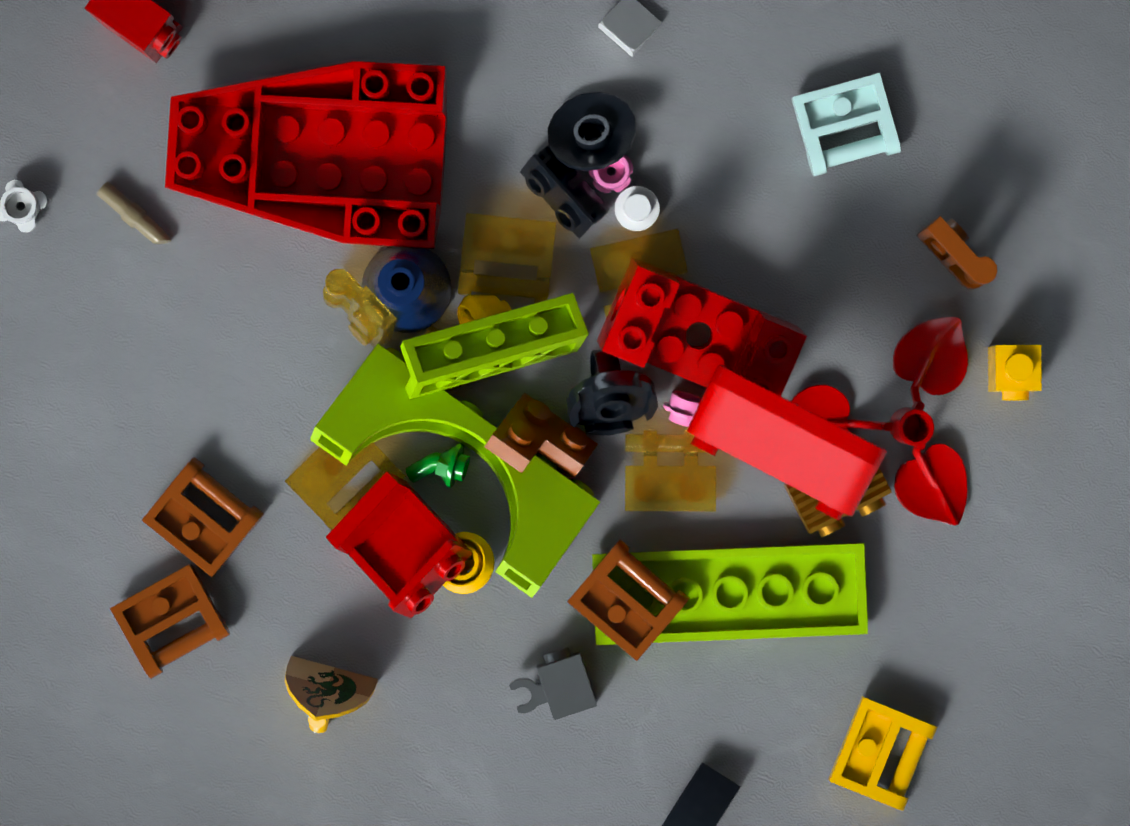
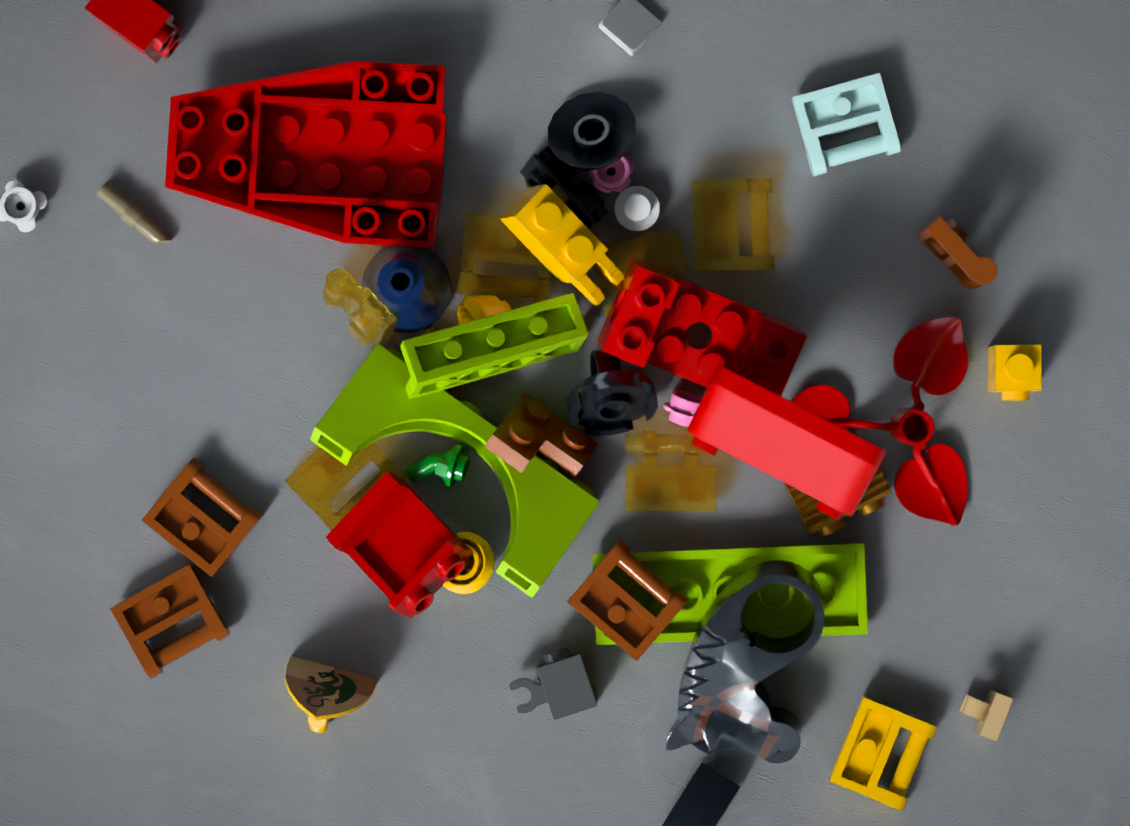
none -> yellow hinge [500,184,624,306]
none -> black animal [666,560,824,763]
none -> clear yellow plate [691,178,775,272]
none -> tan tile [959,689,1013,742]

